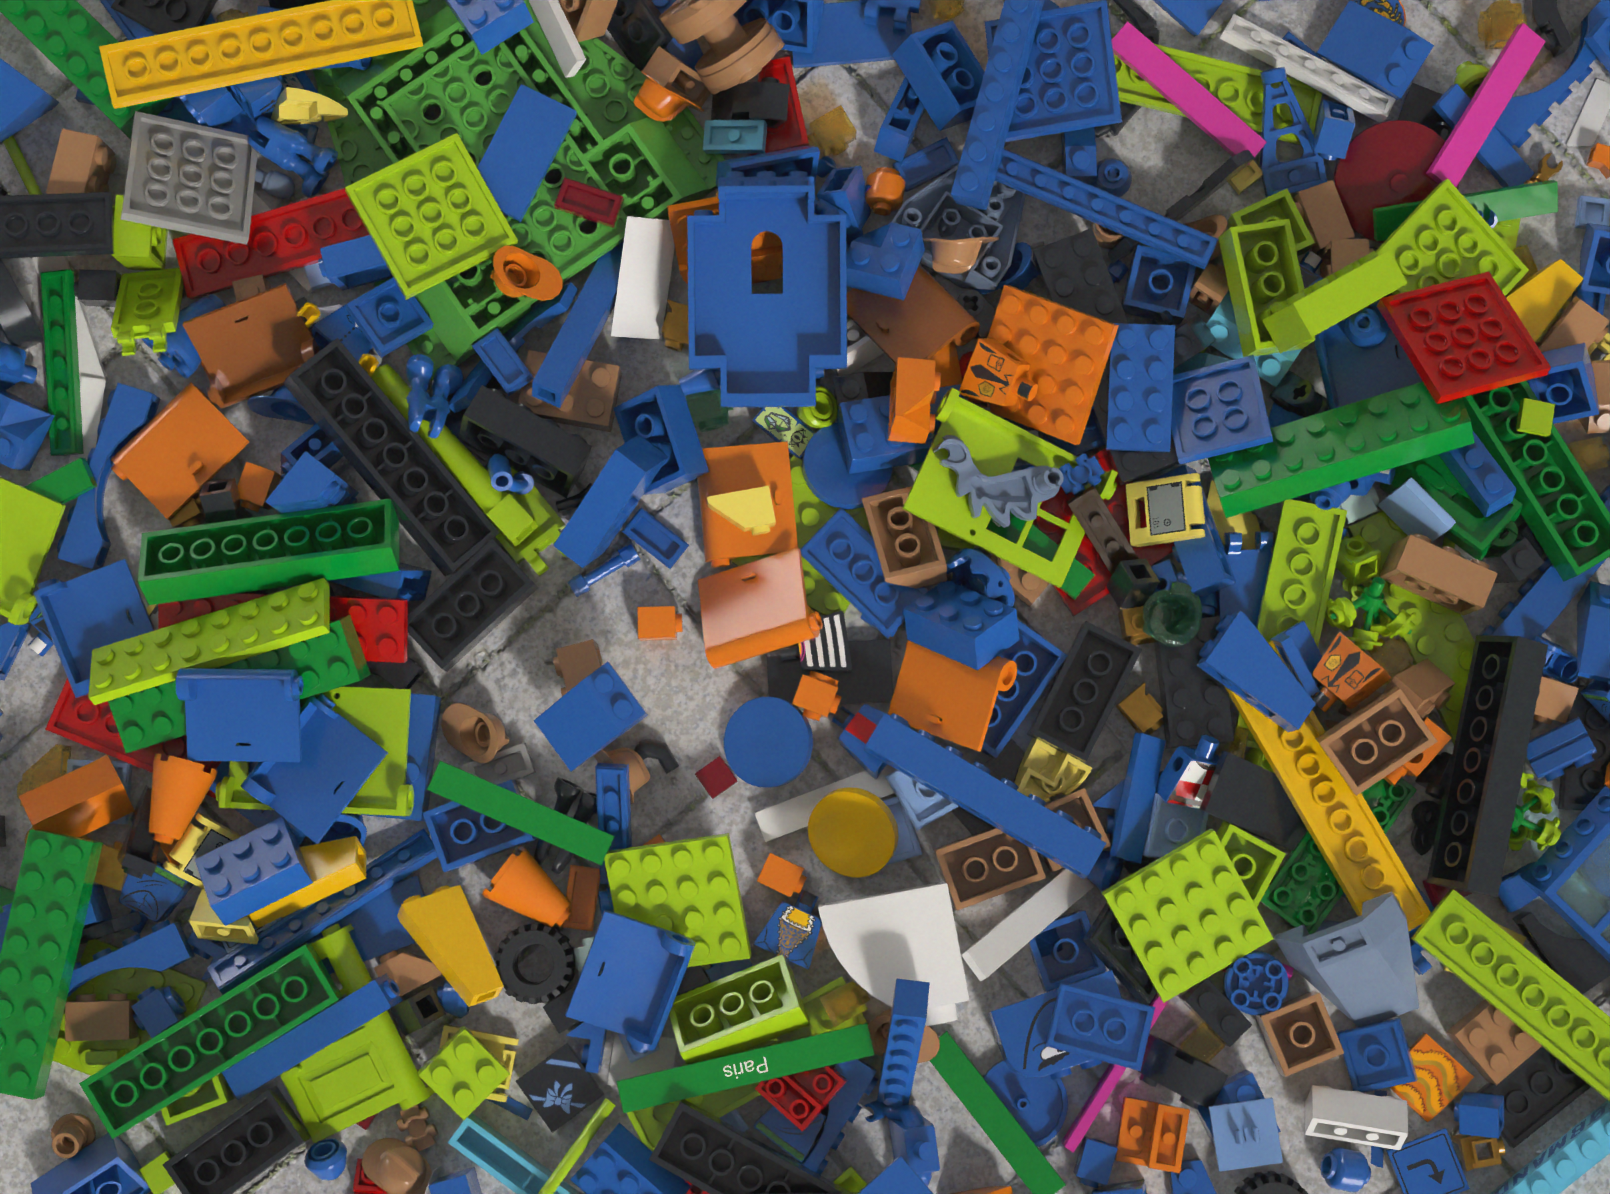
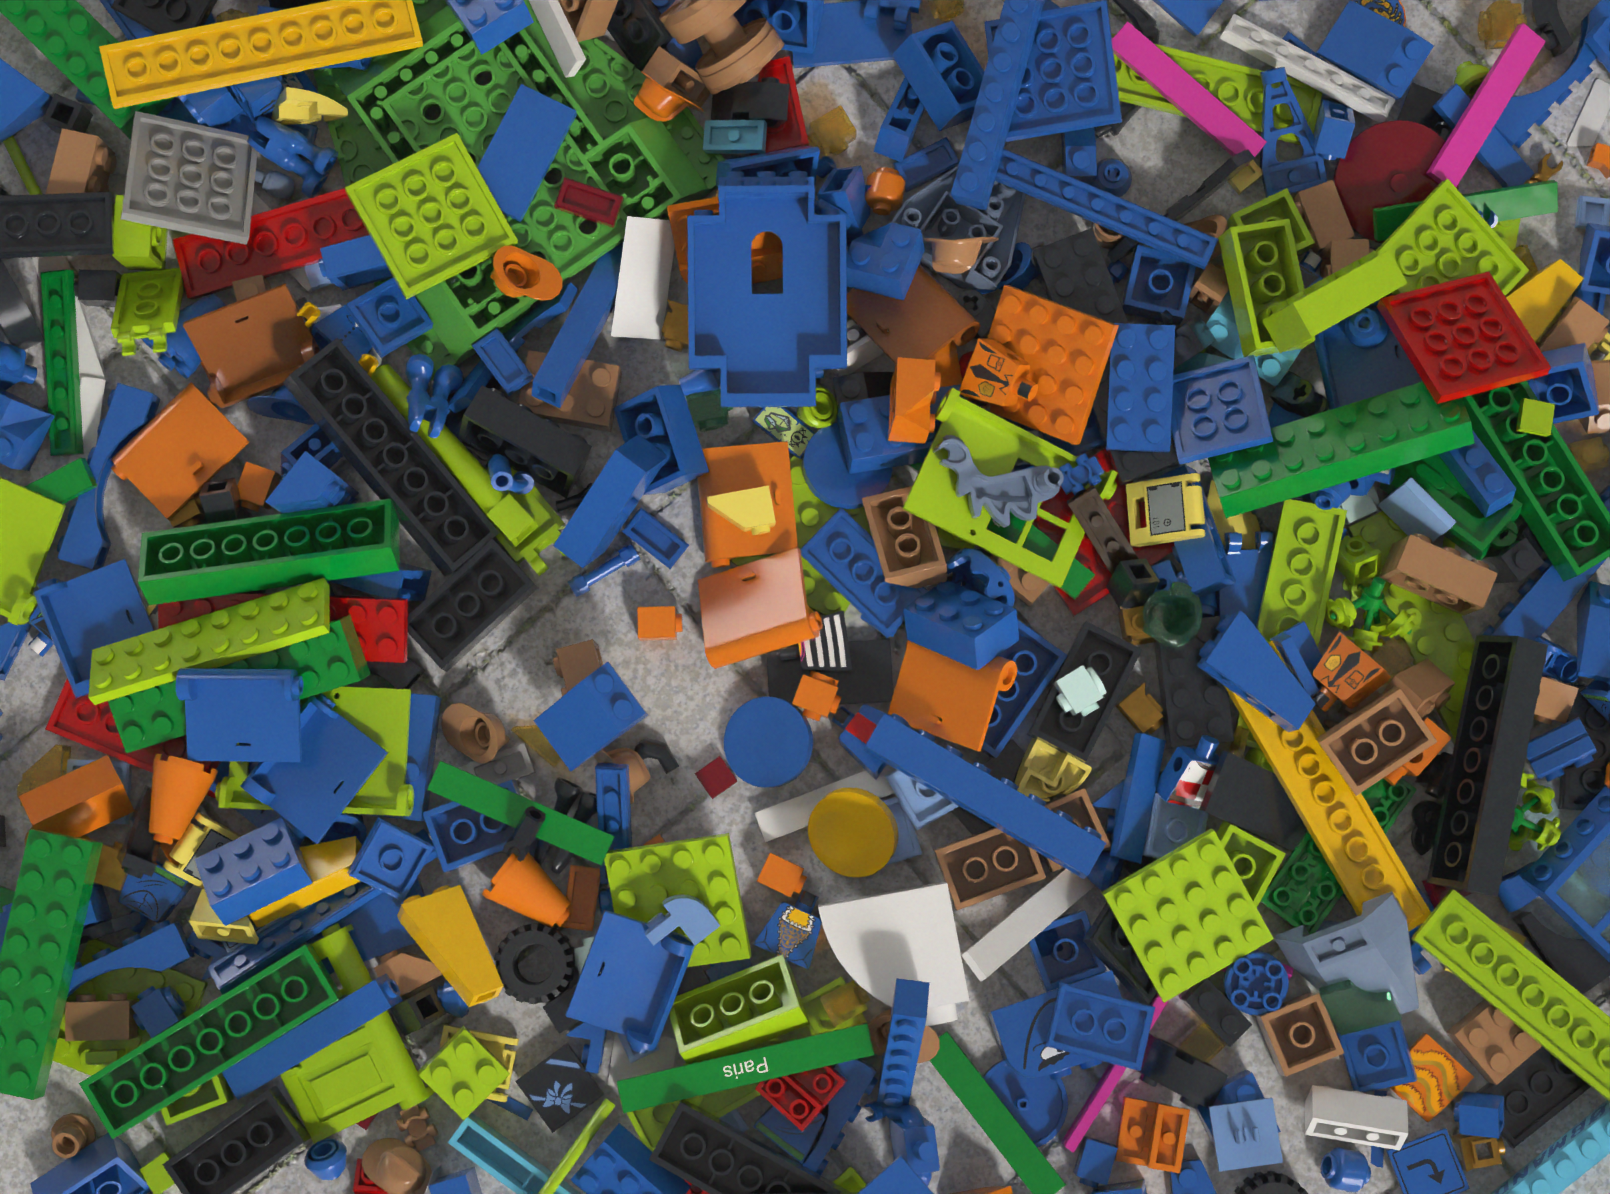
none -> black brick [42,93,93,134]
none -> blue tile [347,817,434,901]
none -> black bar [503,806,546,862]
none -> clear yellow tile [511,725,562,768]
none -> medium blue brick [645,894,721,946]
none -> light aqua brick [1053,665,1107,717]
none -> clear green tile [1319,980,1402,1036]

